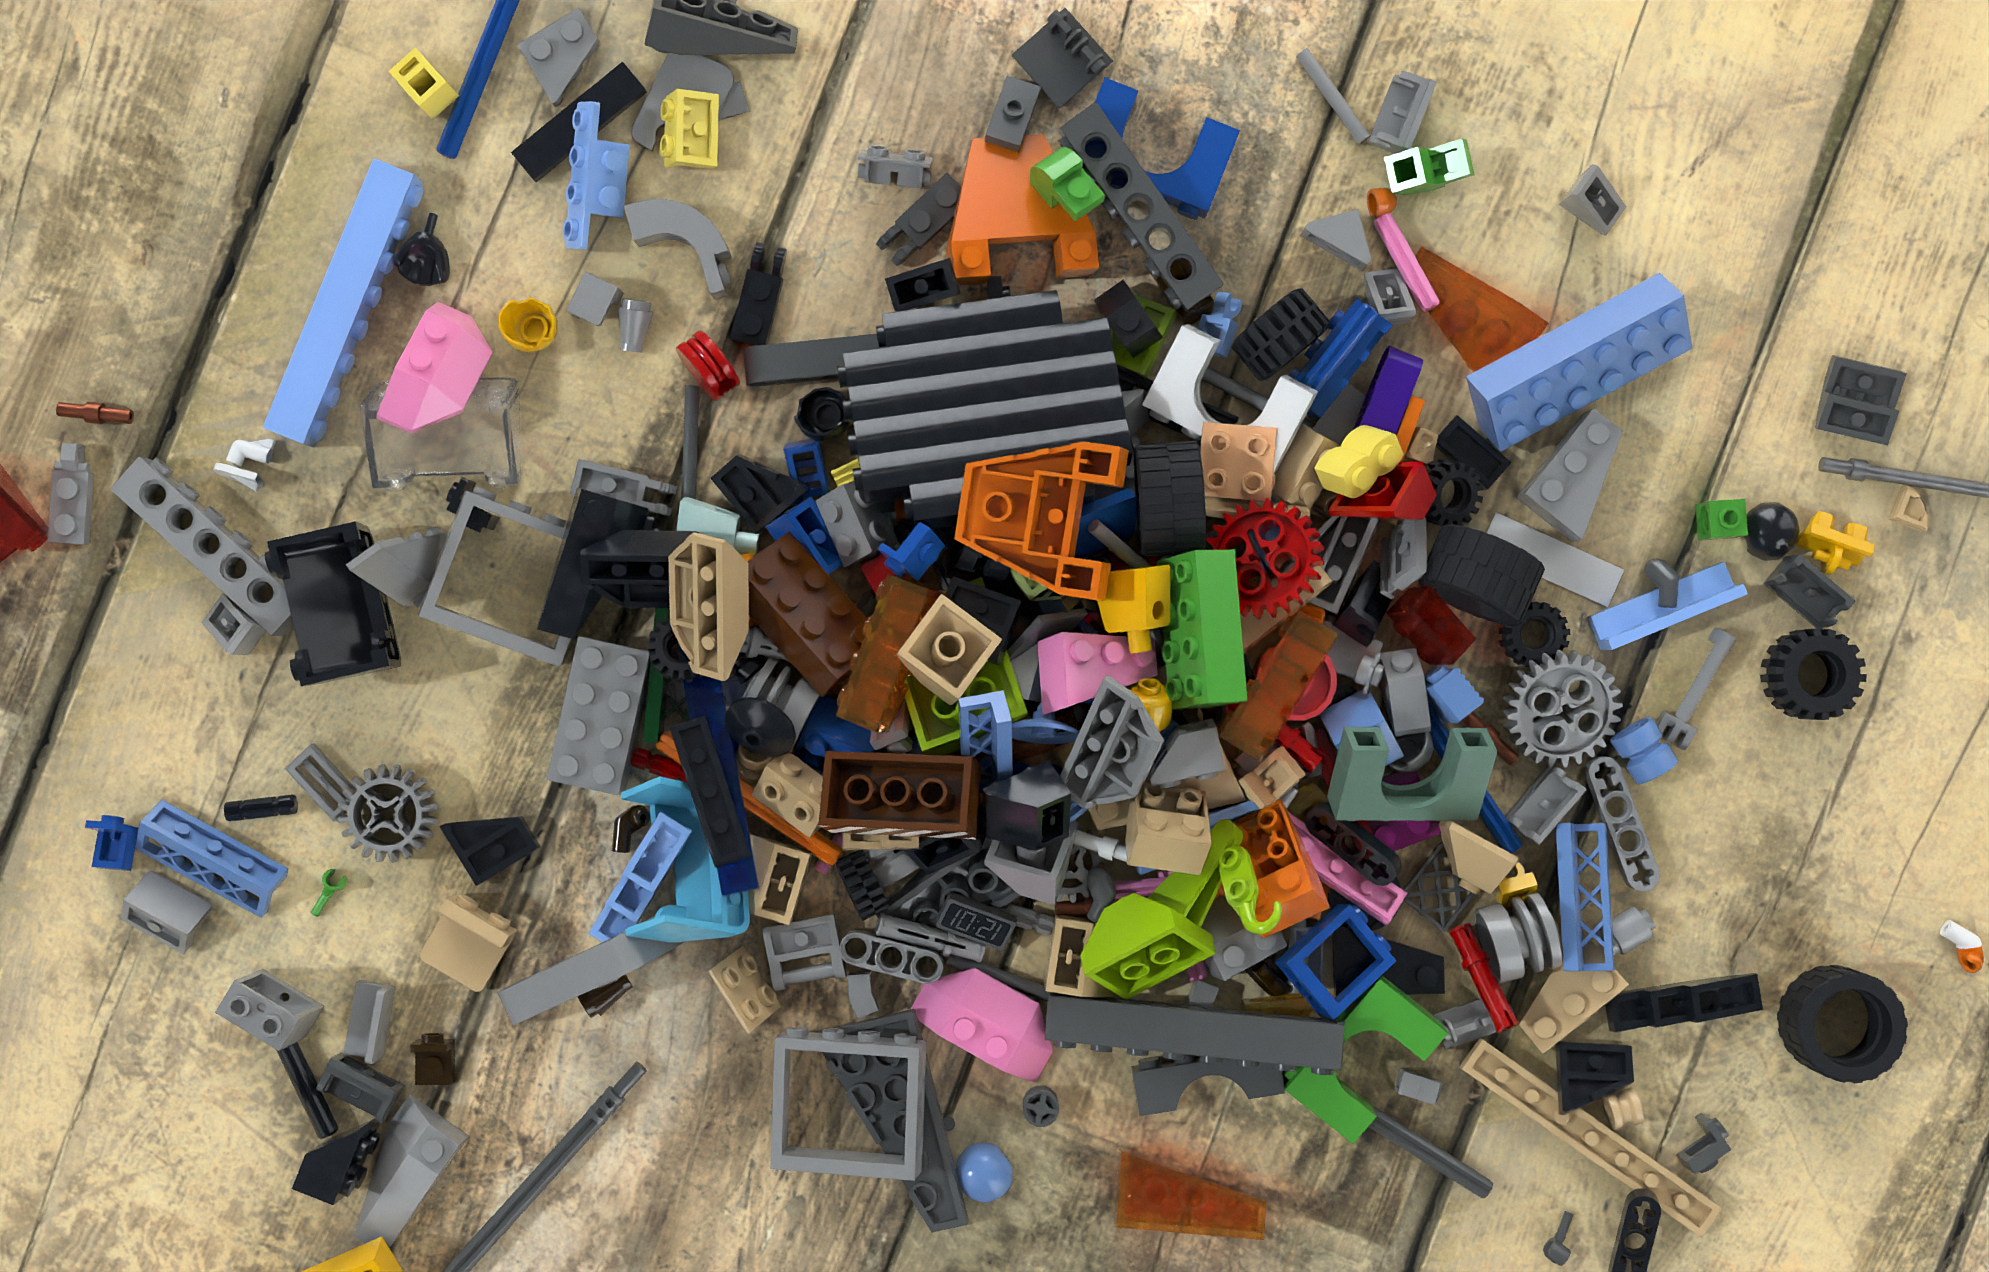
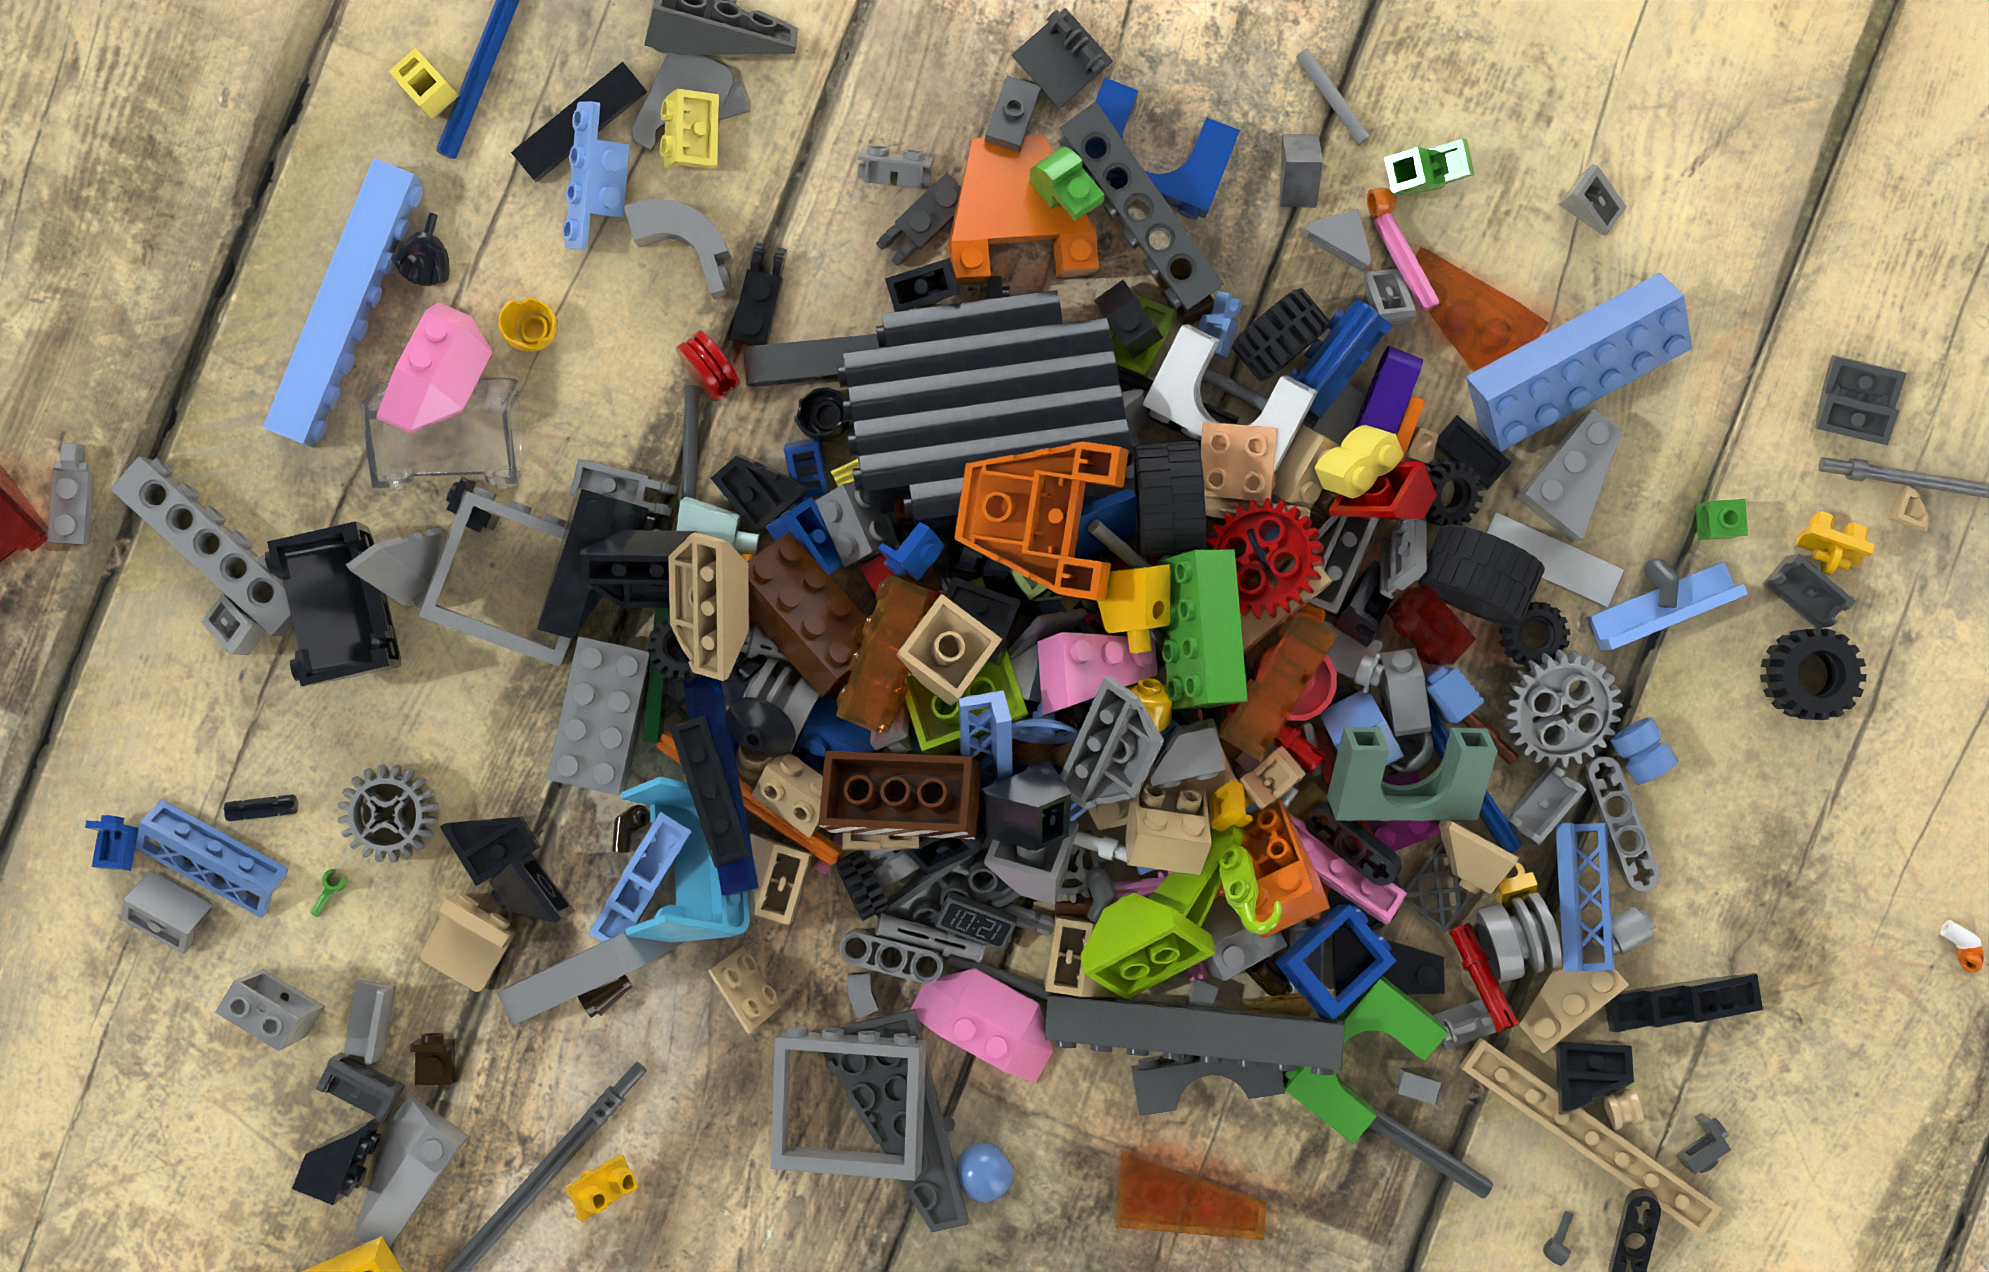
copper bar [56,401,134,425] -> none
white piece [213,439,276,493] -> none
black axle [276,1042,338,1139] -> none
light grey tile [284,744,357,822] -> none
light grey wing [517,8,600,107] -> none
light grey panel [566,271,624,326] -> none
light grey cone [617,298,654,353] -> none
red axle [631,748,687,782] -> none
light grey plate [762,913,847,991] -> none
dark grey wheel [1023,1086,1059,1127] -> none
light grey hinge [1367,71,1437,154] -> none
light grey hinge [1656,628,1737,750] -> none
black hair [1744,502,1800,561] -> none
black tyre [1777,965,1908,1084] -> none
none -> black slope [489,853,575,923]
none -> yellow hips [565,1154,638,1222]
none -> yellow tile [1209,780,1253,832]
none -> flat silver slope [1280,134,1323,208]

